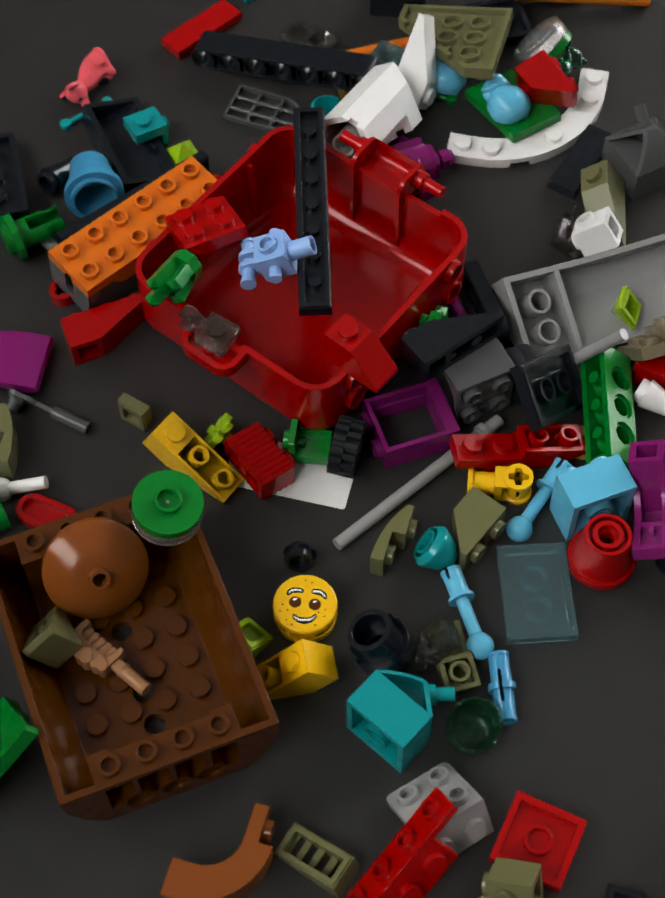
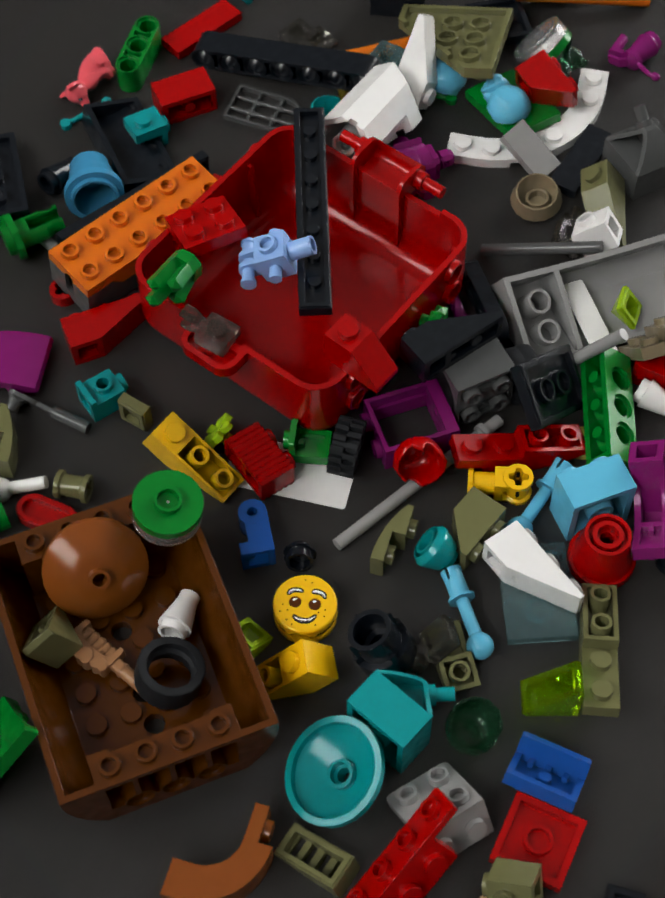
lime slope [166,139,198,165] -> none
dark azure pin [487,650,518,726] -> none
none -> olive bush [52,469,94,504]
none -> teal brick [75,368,129,422]
none -> green beam [115,15,162,93]
none -> black tyre [134,637,206,710]
none -> red brick [150,66,218,125]
none -> white cone [158,589,200,639]
none -> blue leg [238,499,276,570]
none -> teal dish [284,715,385,828]
none -> red hair [392,436,448,487]
none -> dark grey bar [481,241,603,256]
none -> white slope [482,520,584,614]
none -> light grey tile [499,119,561,175]
none -> blue bracket [502,731,592,813]
none -> dark tan hat [510,173,562,222]
none -> clear neon green slope [520,660,584,716]
none -> white sticker [564,280,618,351]
none -> olive slope [579,583,621,718]
none -> magenta piece [608,31,662,81]

